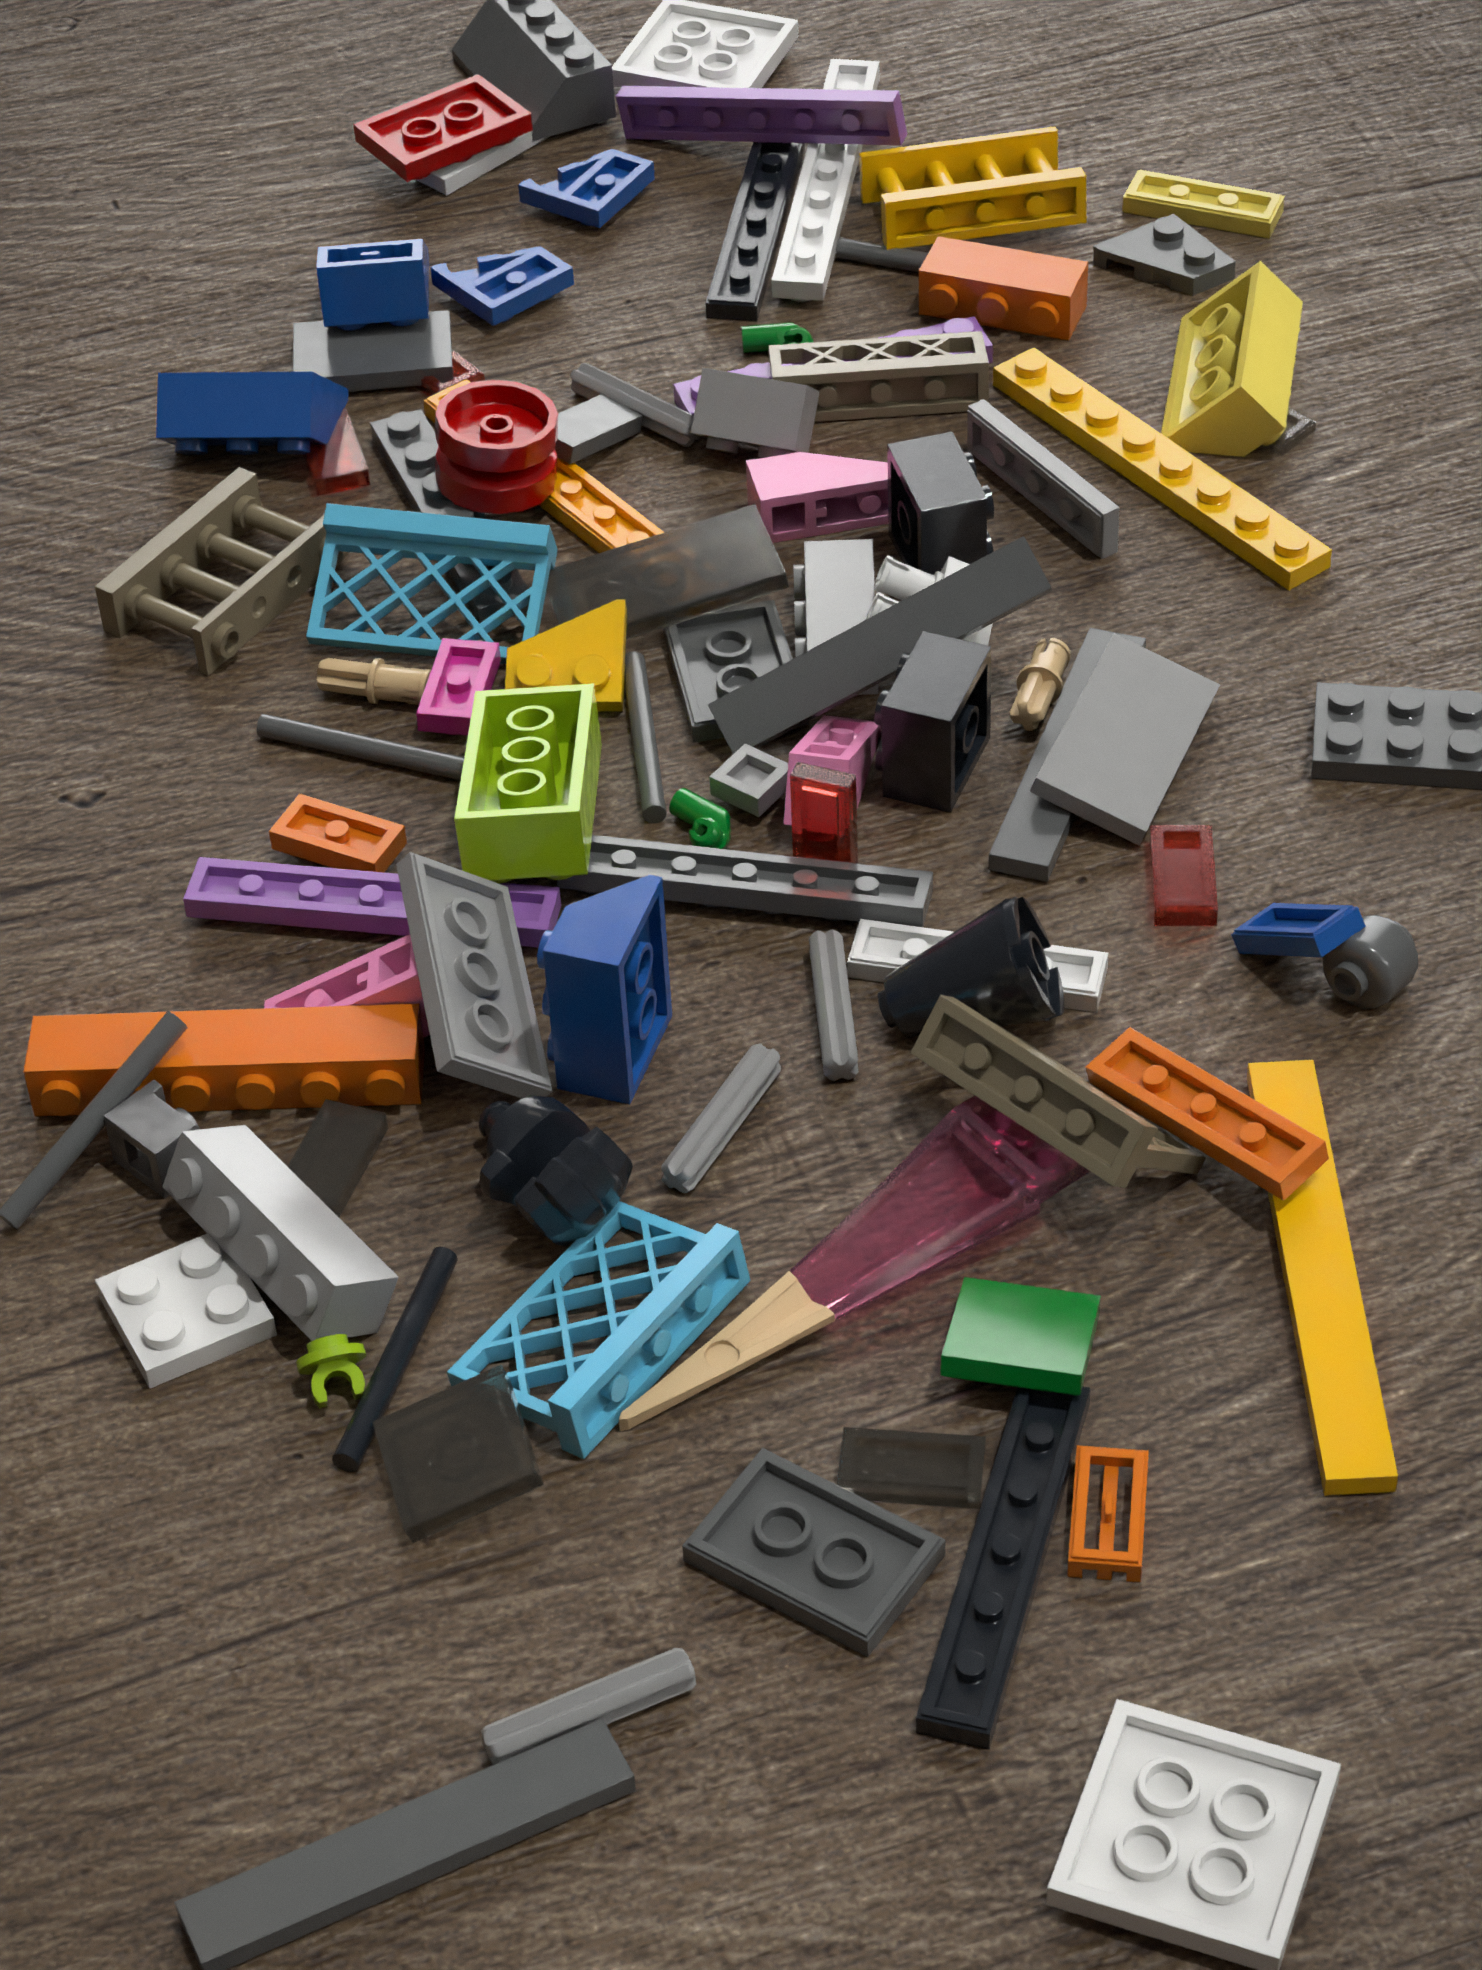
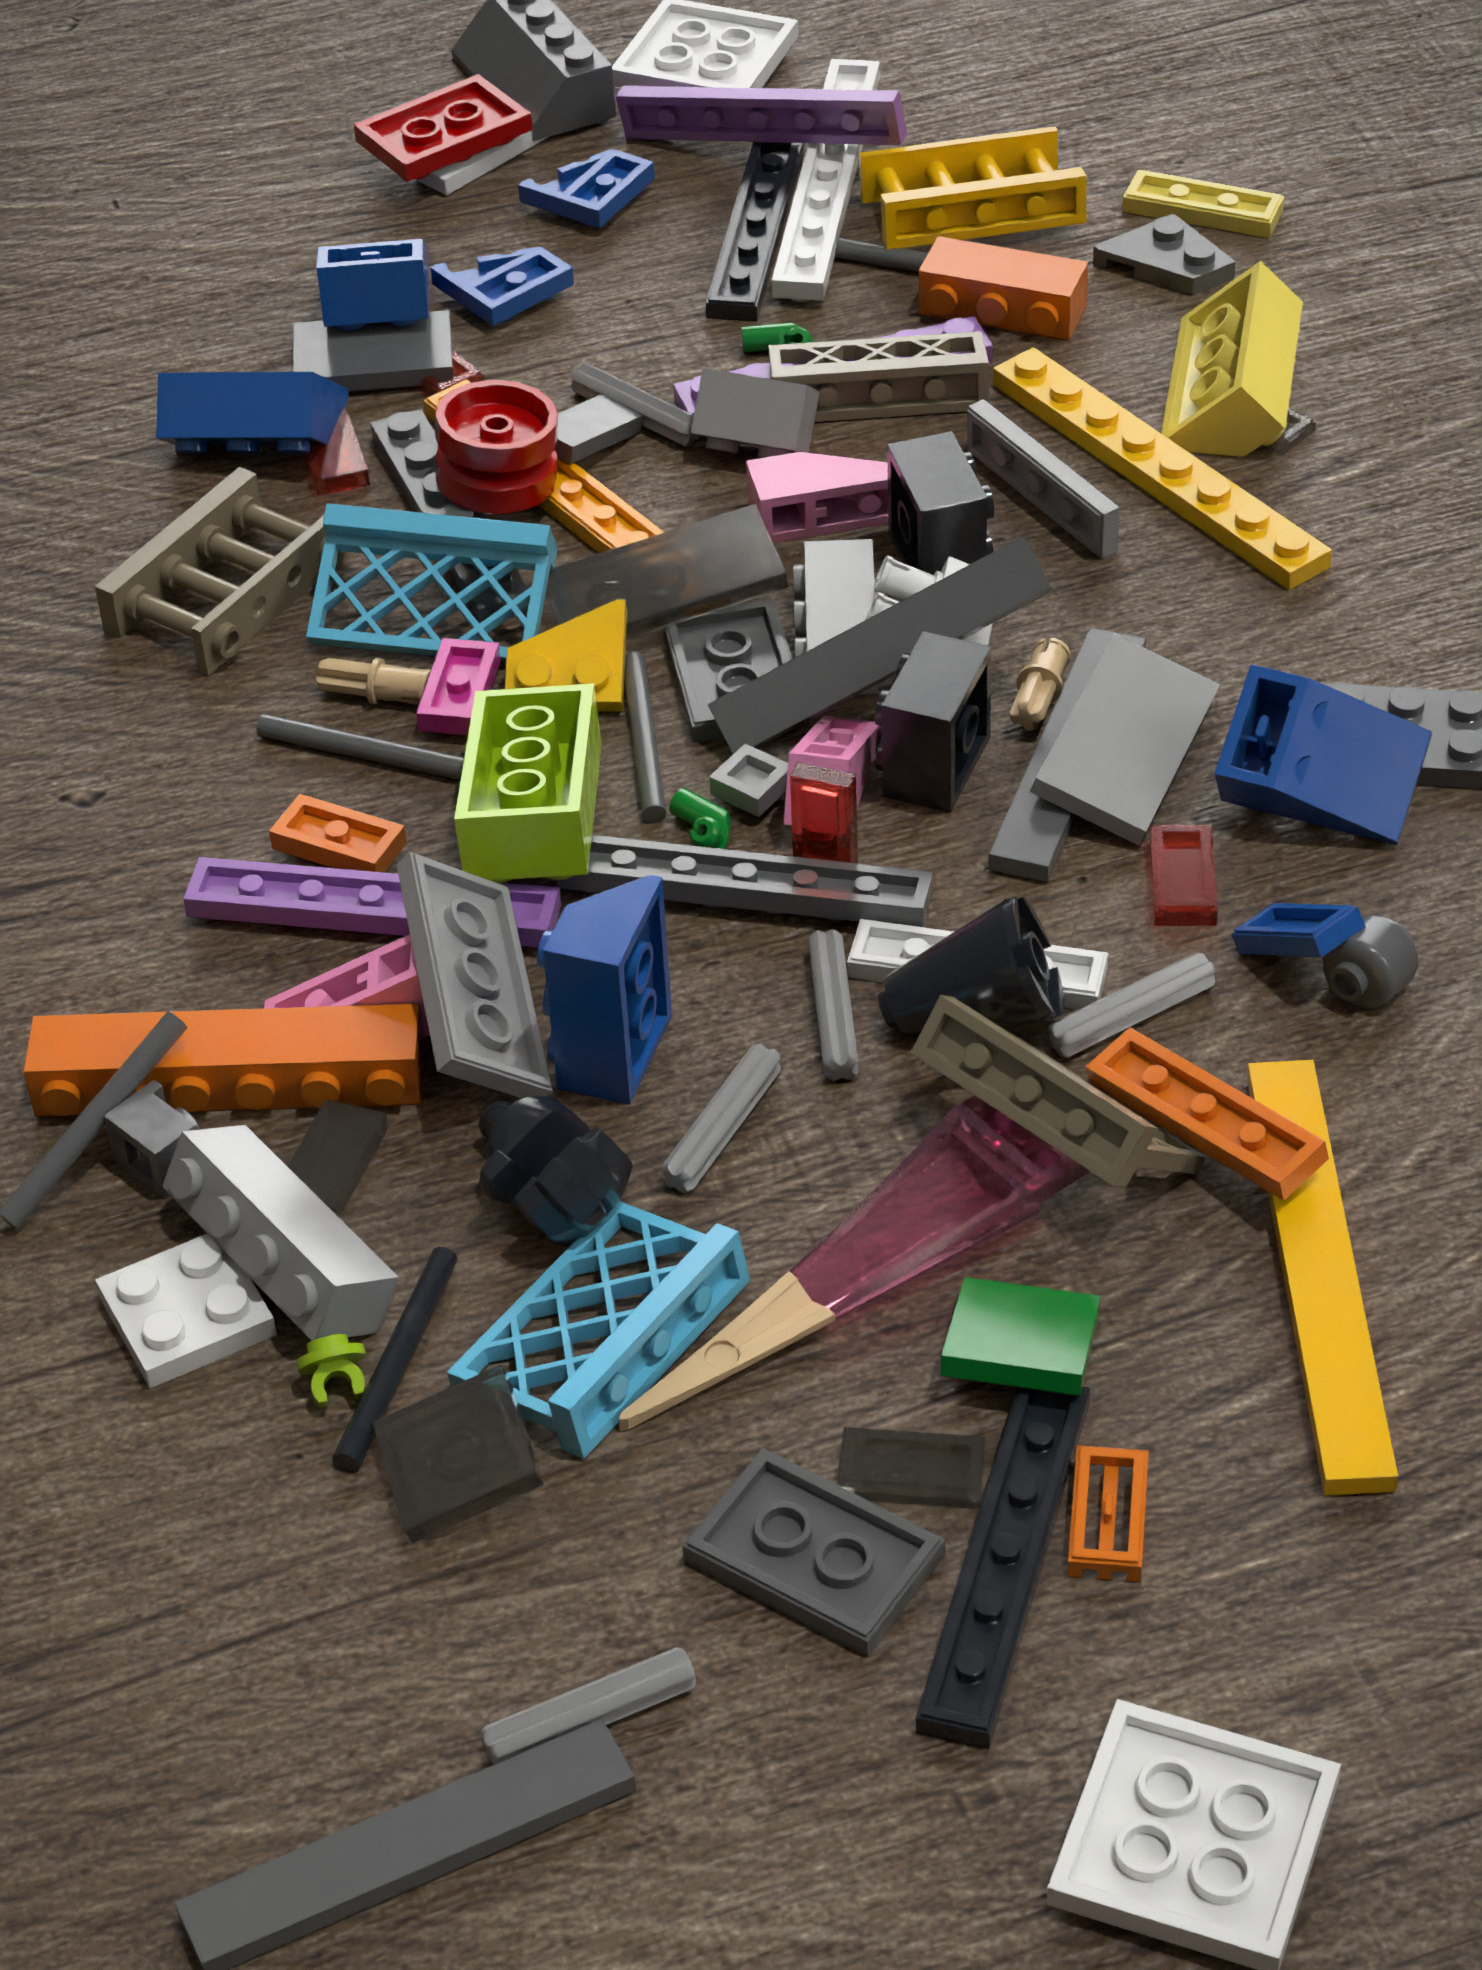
none -> light grey axle [1048,952,1216,1058]
none -> blue slope [1214,664,1432,845]

